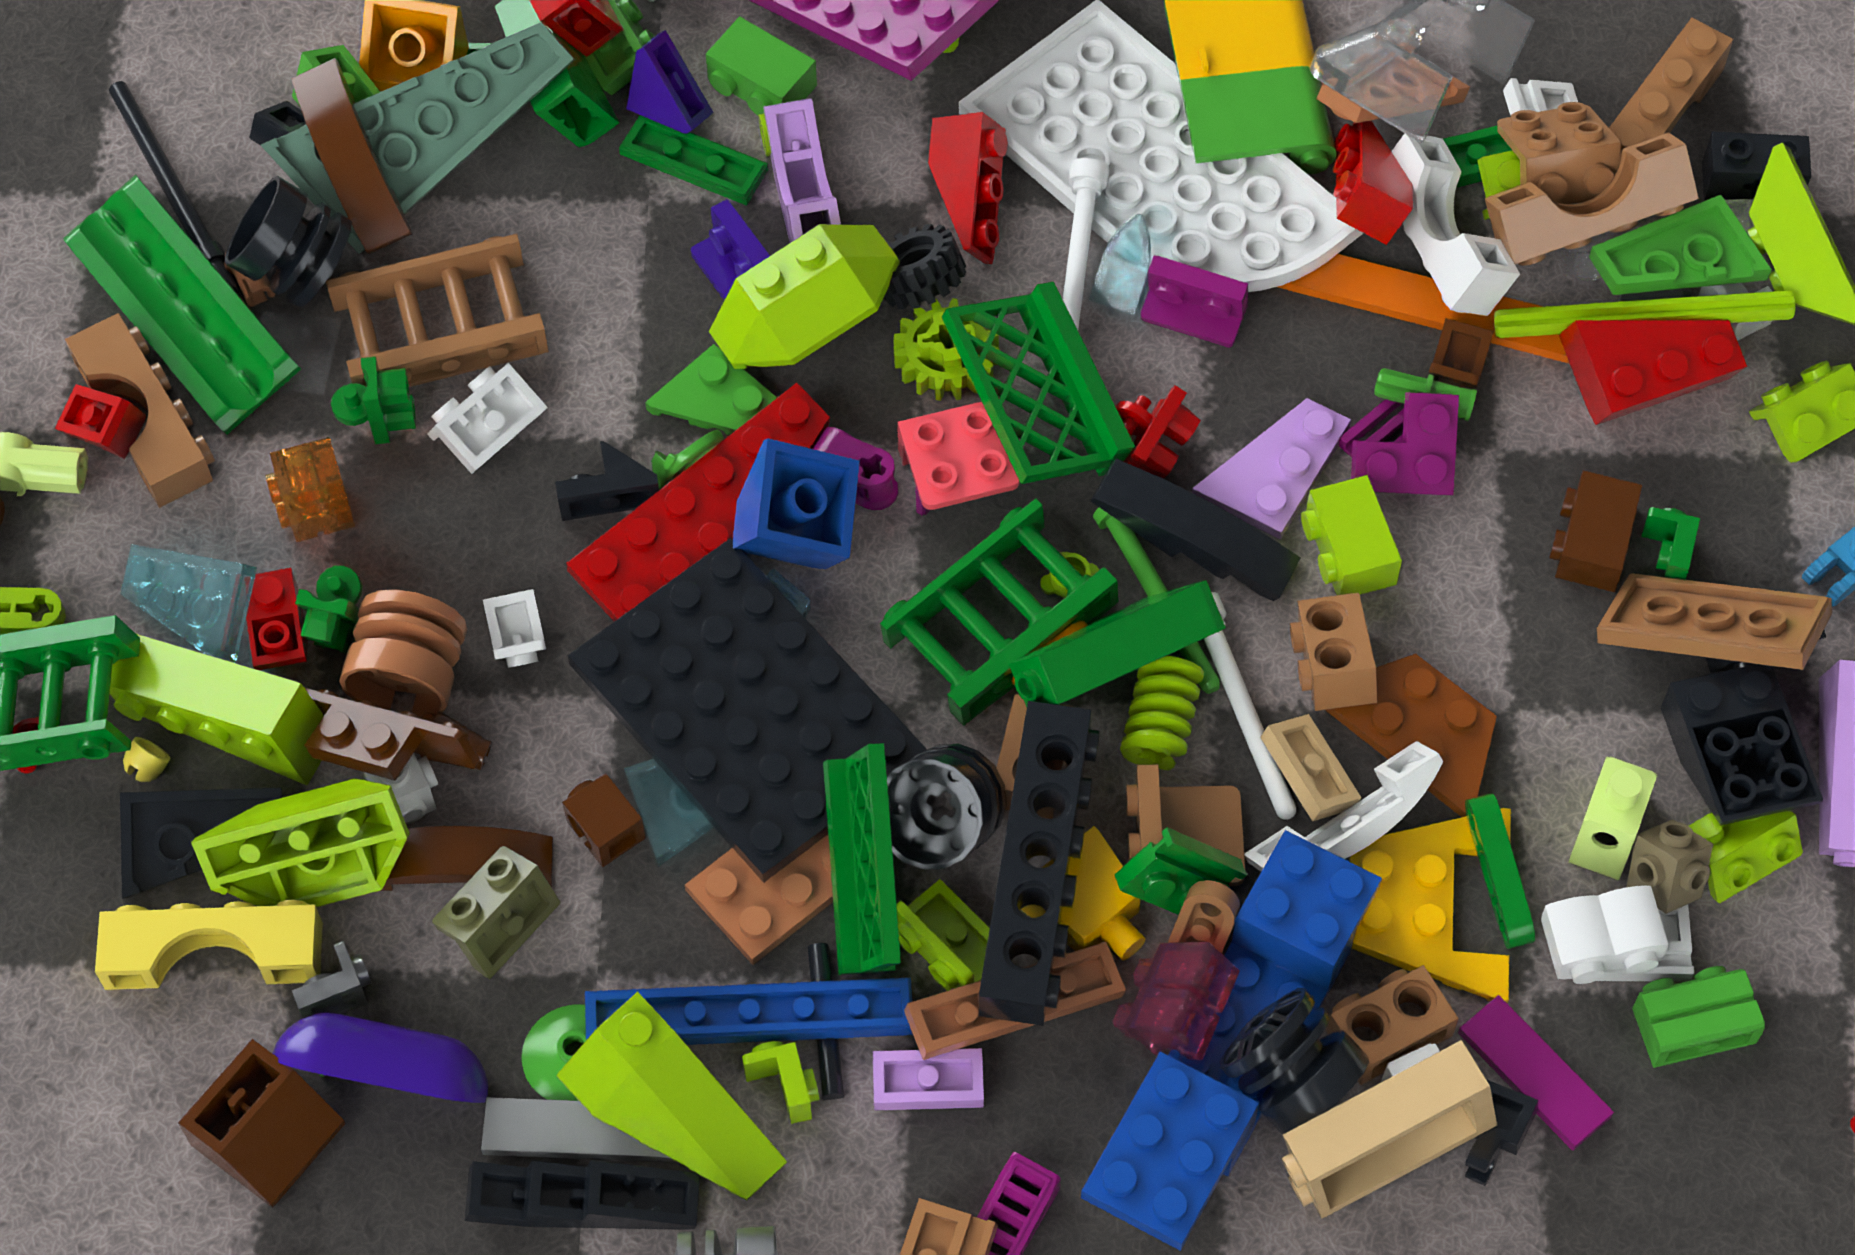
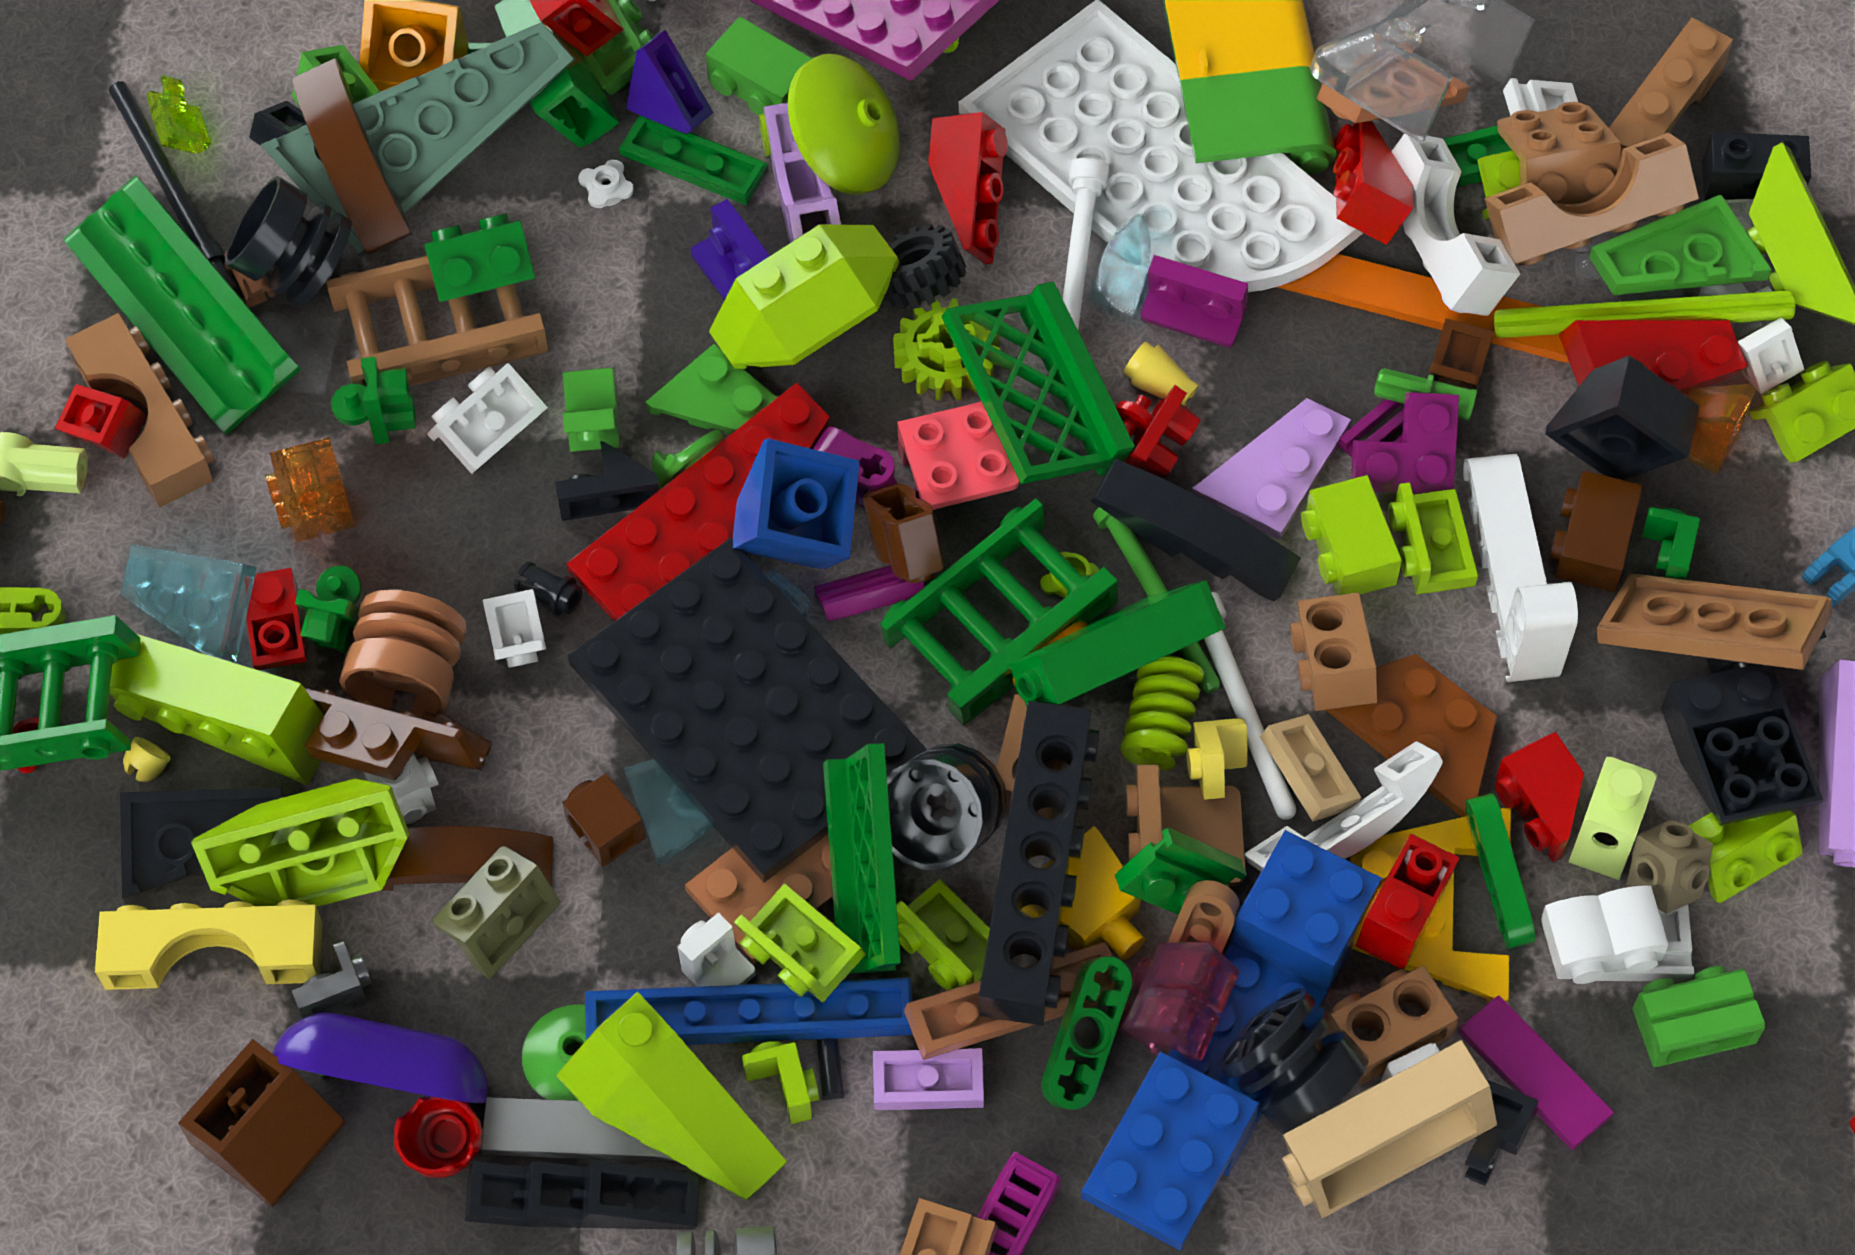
none -> clear neon green plate [147,75,211,154]
none -> red hair [394,1096,483,1178]
none -> green bracket [423,213,535,302]
none -> black pin [514,561,583,615]
none -> bright green brick [562,367,621,452]
none -> white plate [578,160,634,208]
none -> white bracket [677,912,755,987]
none -> lime bracket [734,883,866,1003]
none -> lime dish [788,54,900,195]
none -> magenta tile [814,565,924,622]
none -> reddish brown brick [863,483,944,583]
none -> green beam [1041,957,1132,1110]
none -> light yellow cone [1123,341,1199,406]
none -> light yellow bracket [1187,718,1247,800]
none -> red slope [1355,834,1460,970]
none -> lime bracket [1389,483,1478,595]
none -> white beam [1463,454,1578,682]
none -> red slope [1495,731,1584,863]
none -> black slope [1545,356,1700,480]
none -> clear orange slope [1684,384,1757,474]
none -> white bracket [1738,317,1804,394]

